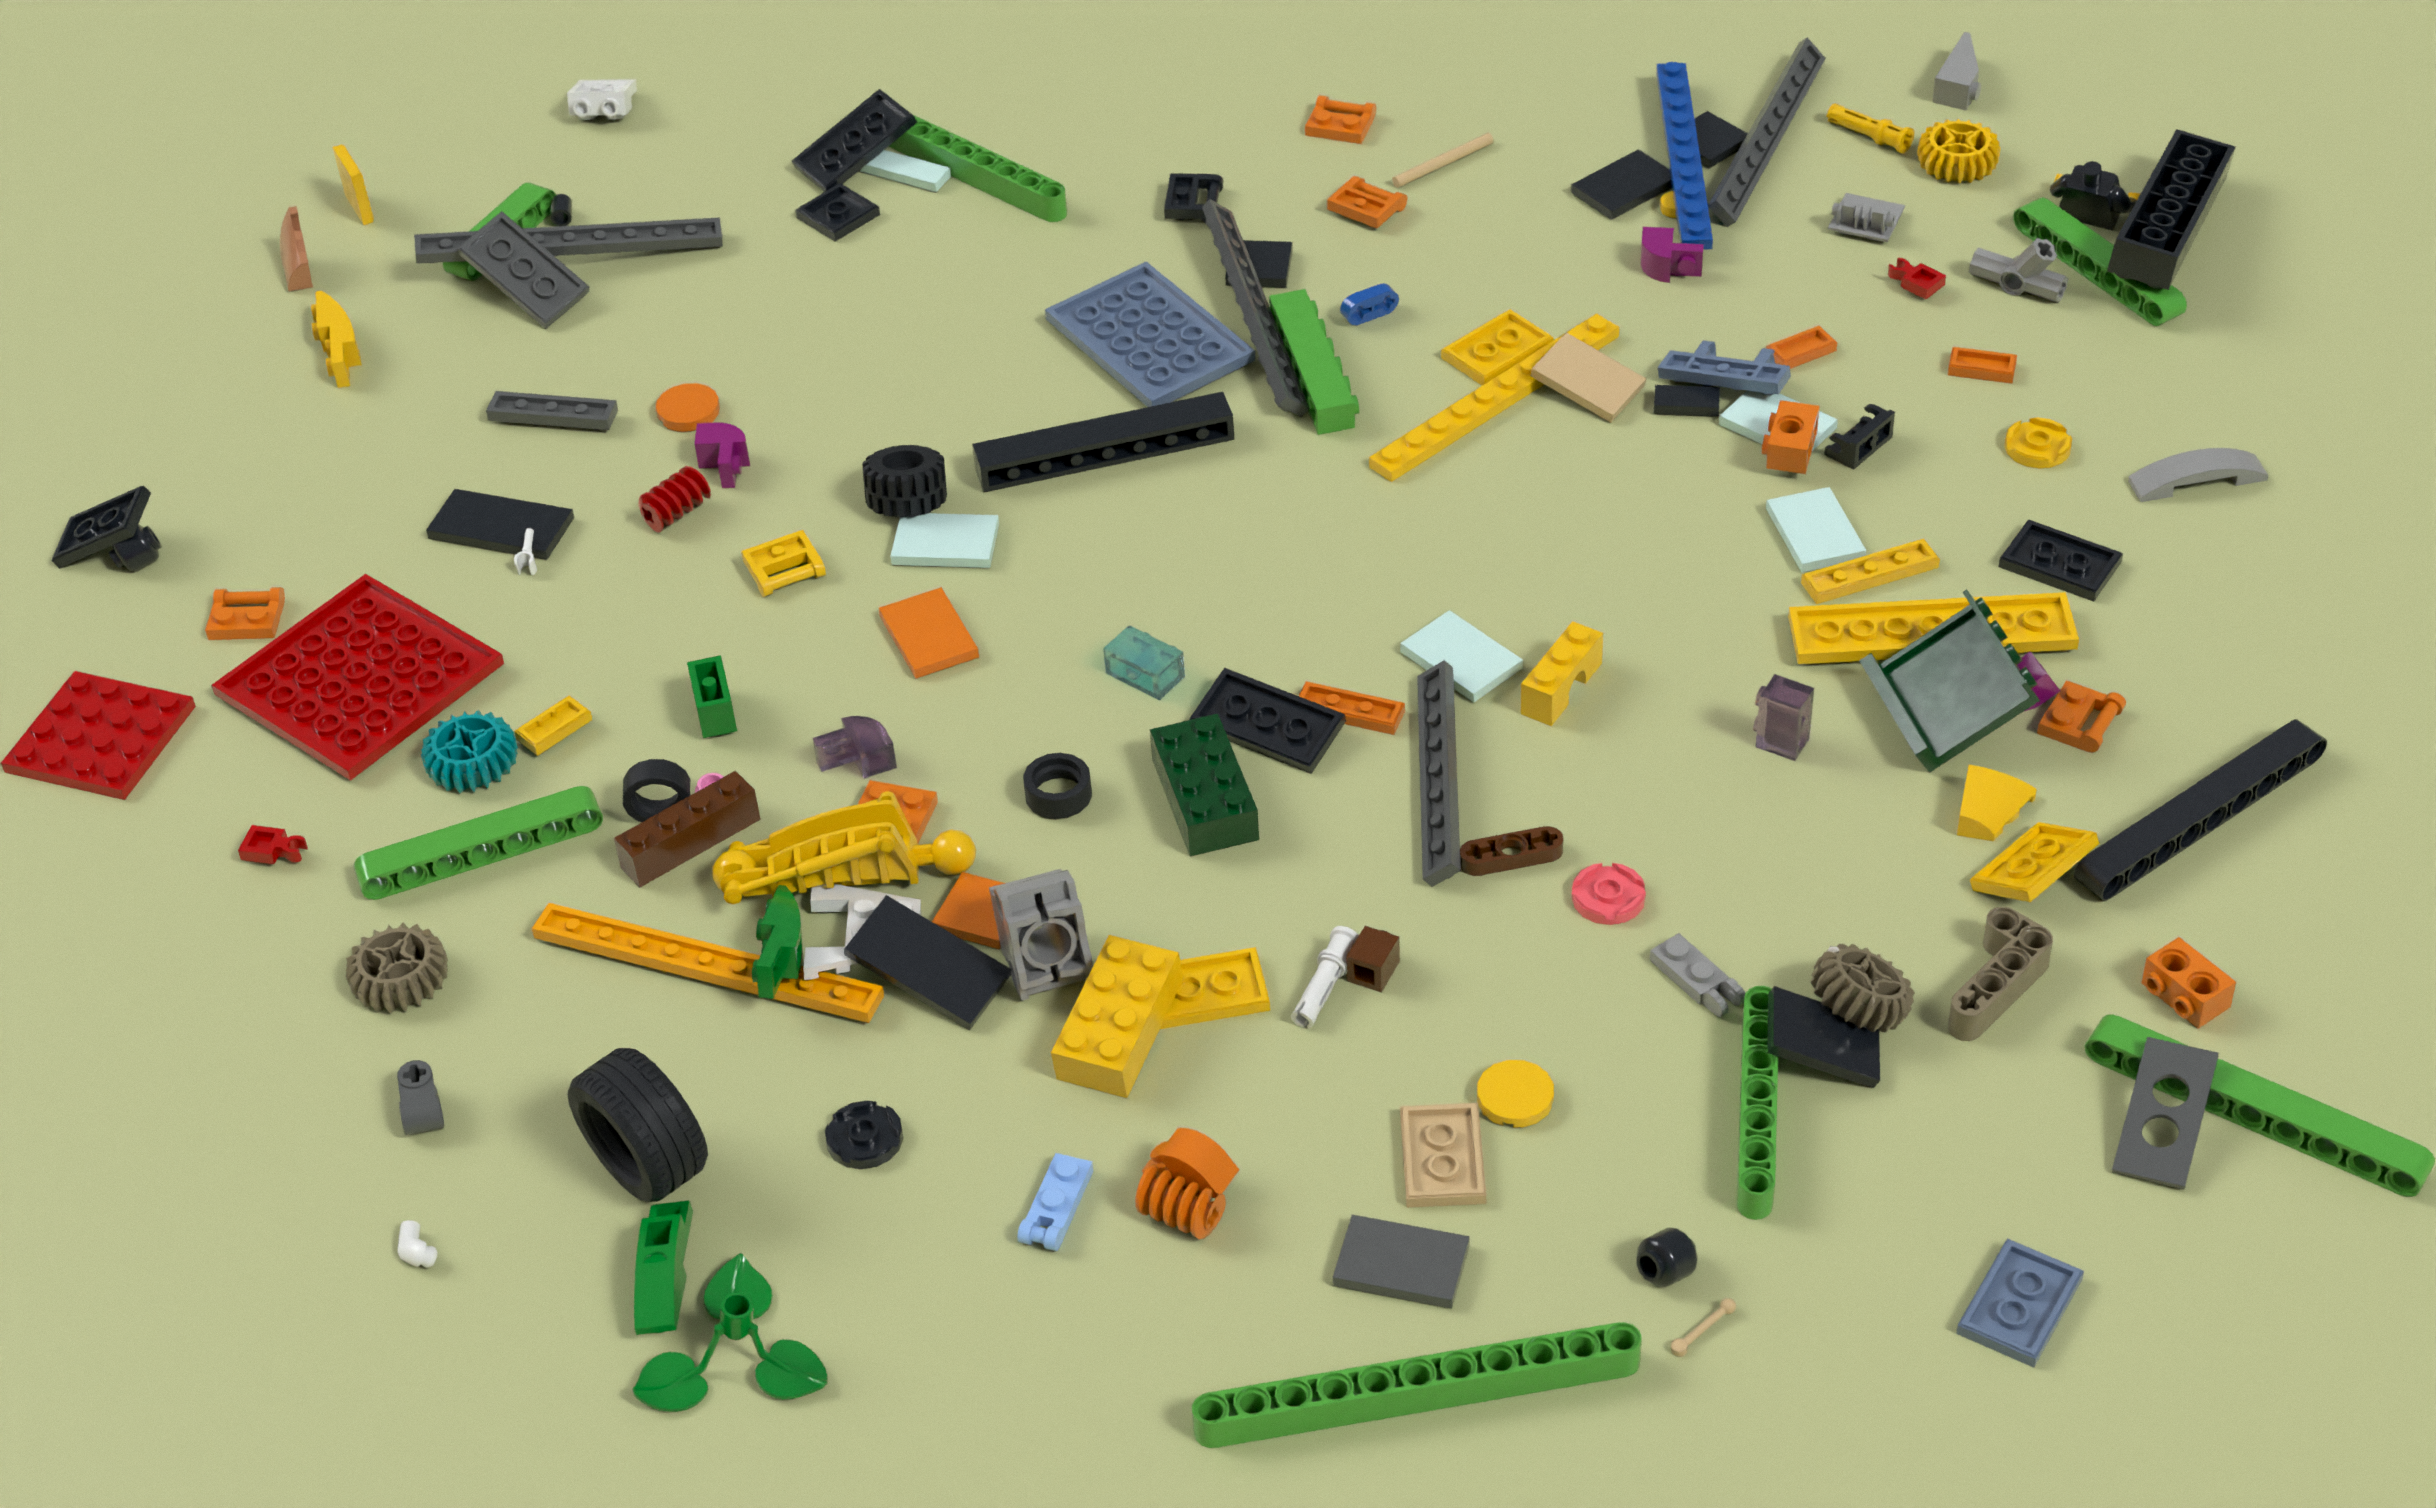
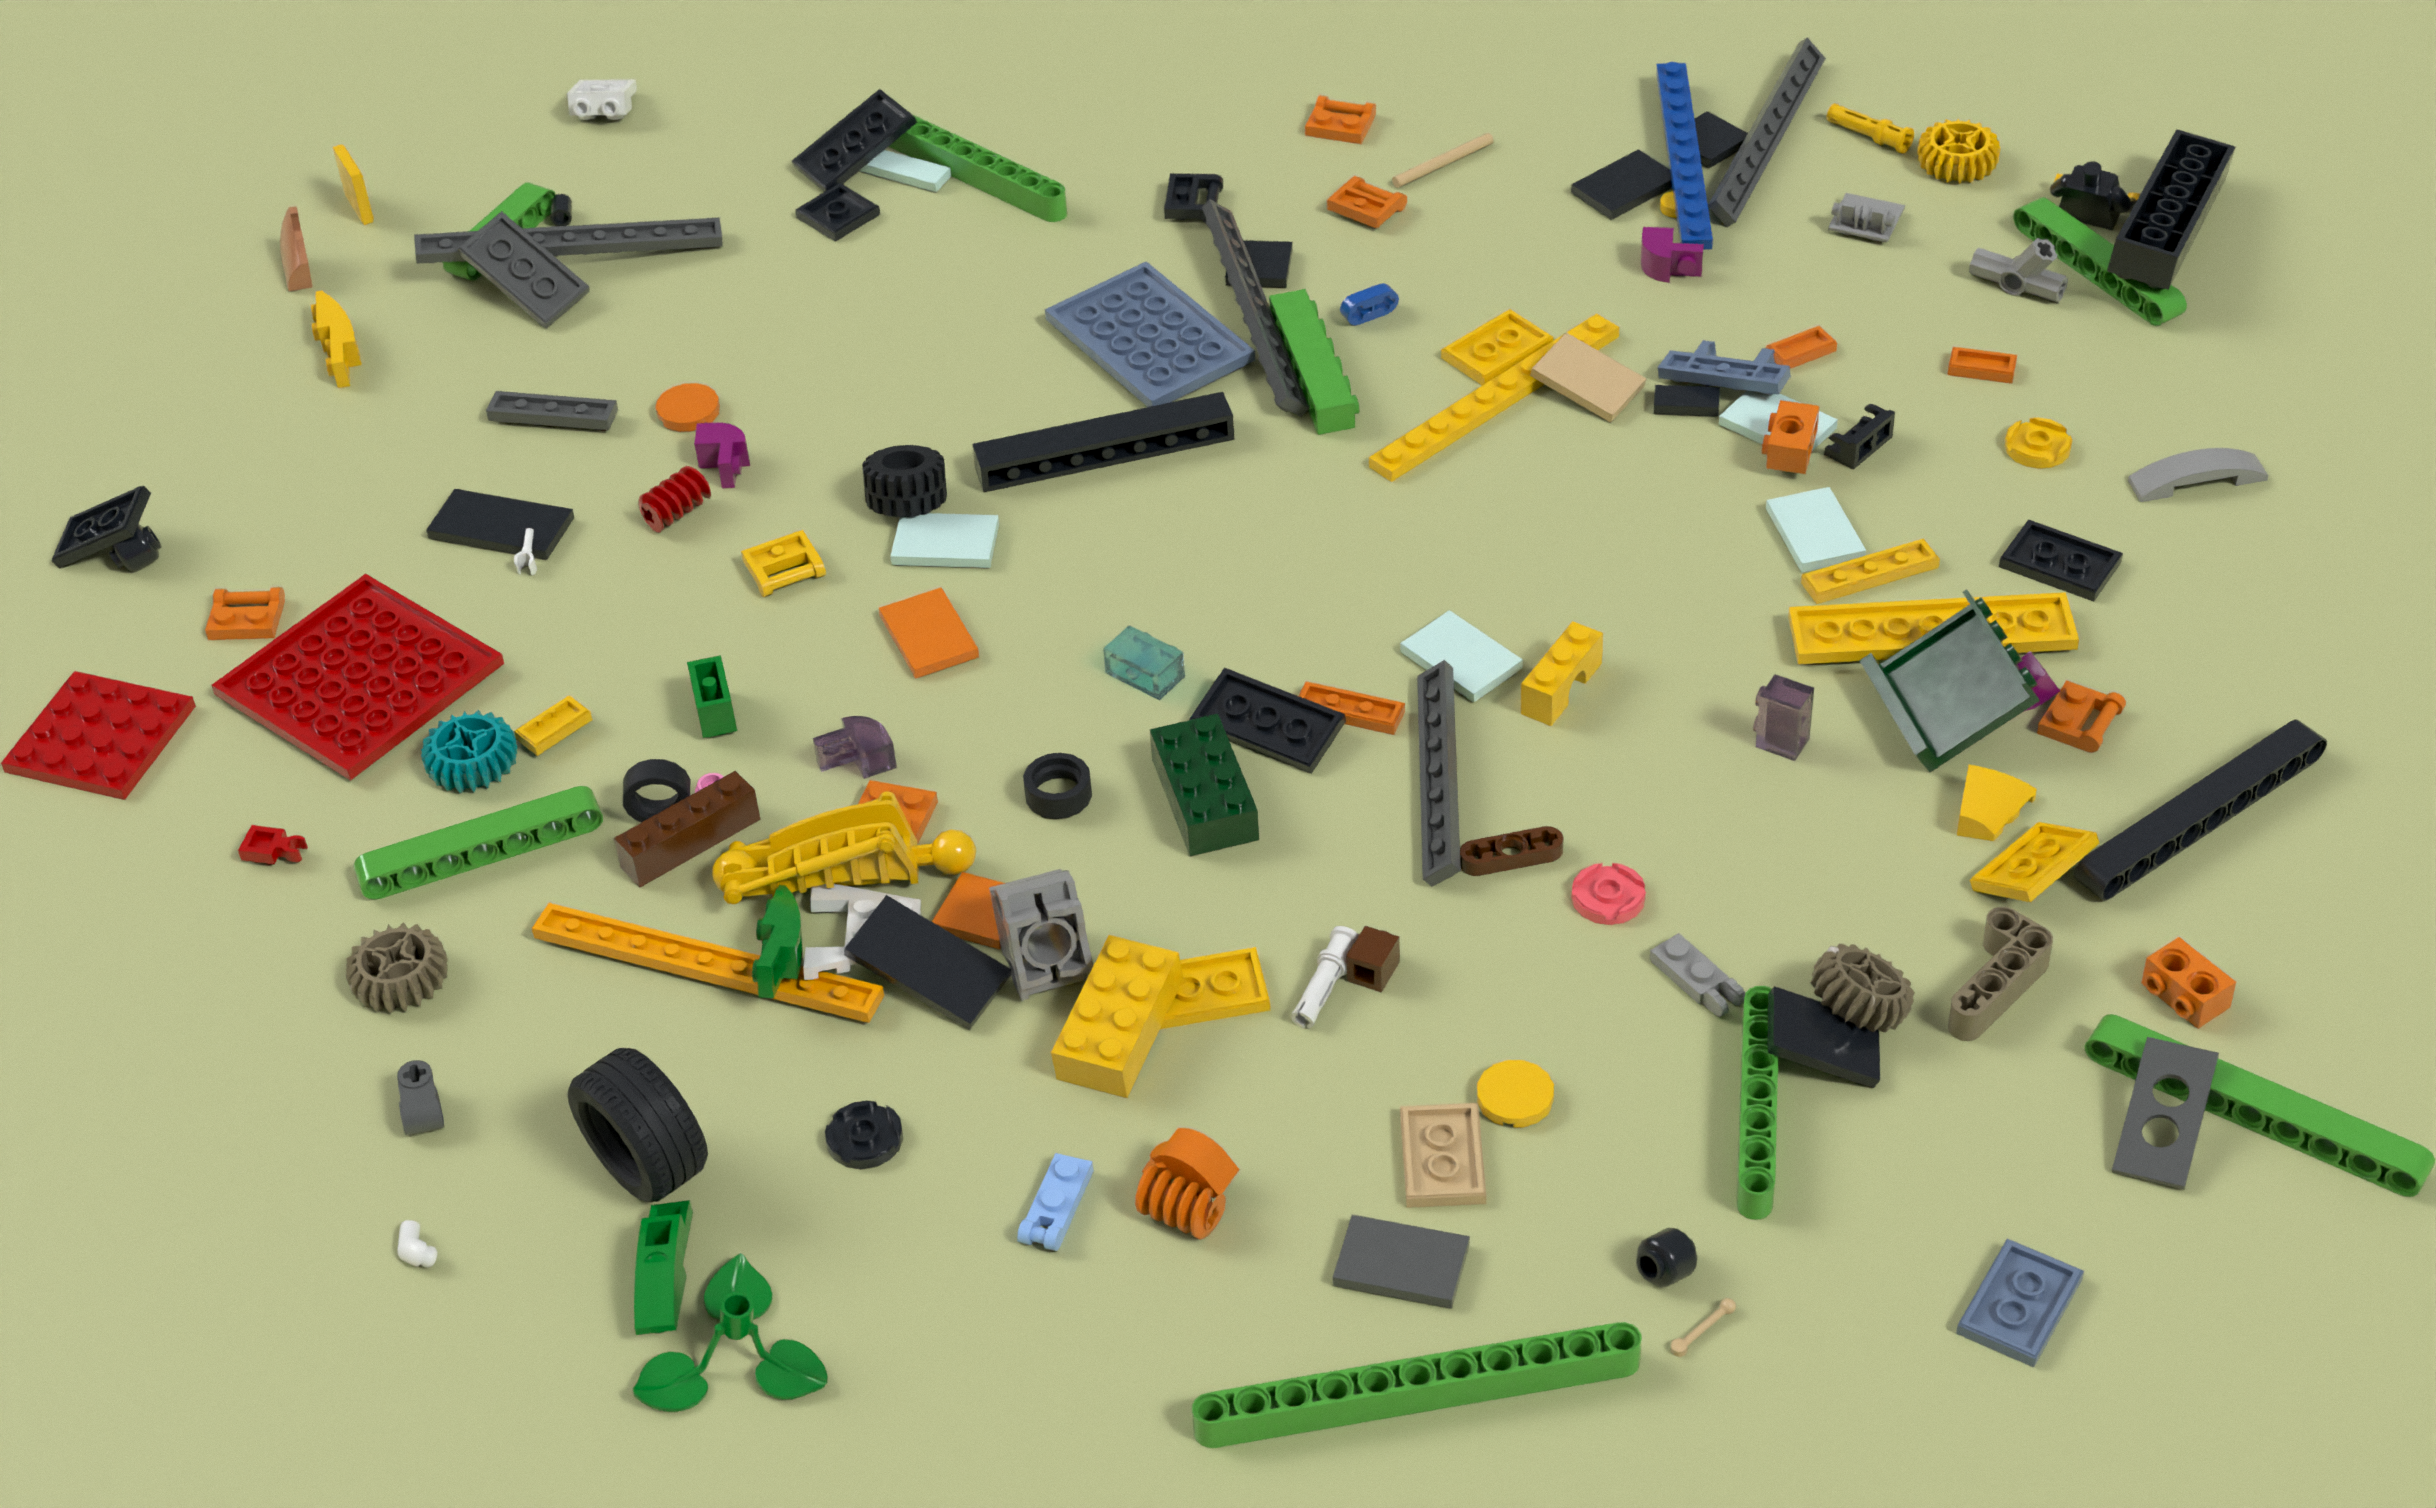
red plate [1888,257,1946,299] -> none
light grey slope [1932,32,1981,110] -> none

